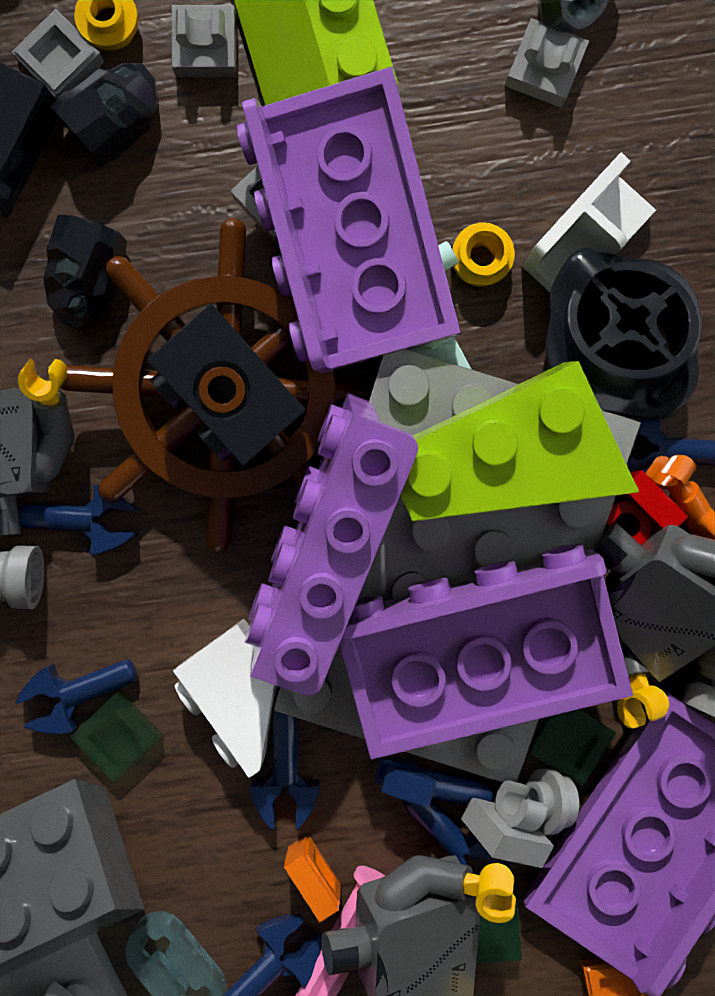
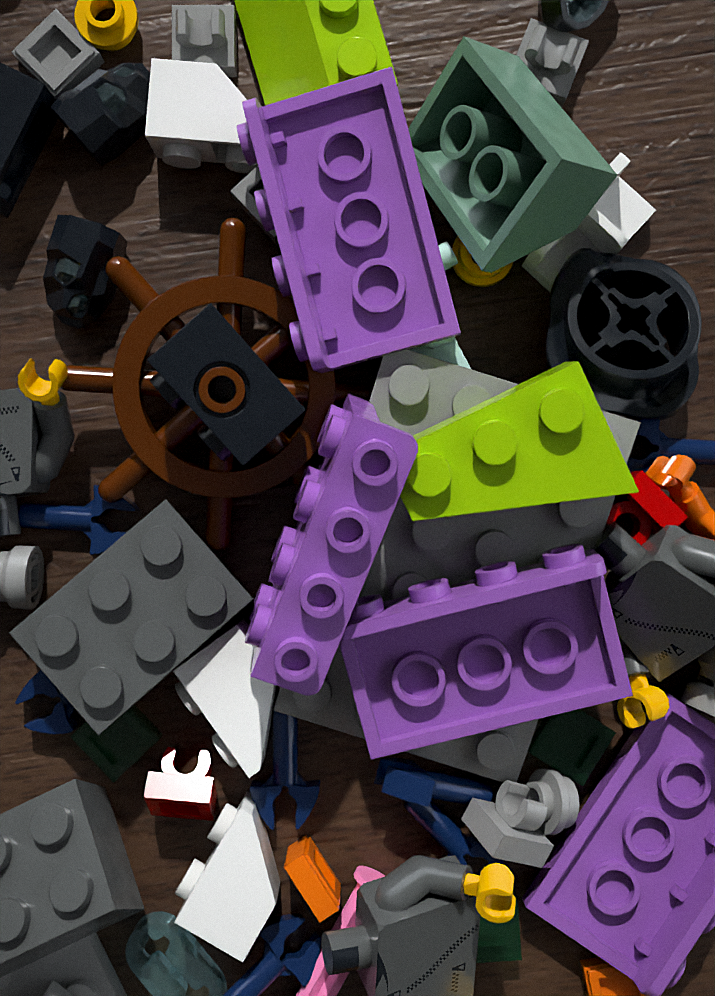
none -> dark grey brick [9,499,253,735]
none -> tile [144,747,217,821]
none -> white slope [145,58,258,174]
none -> white slope [174,791,281,962]
none -> sand green slope [408,36,617,273]

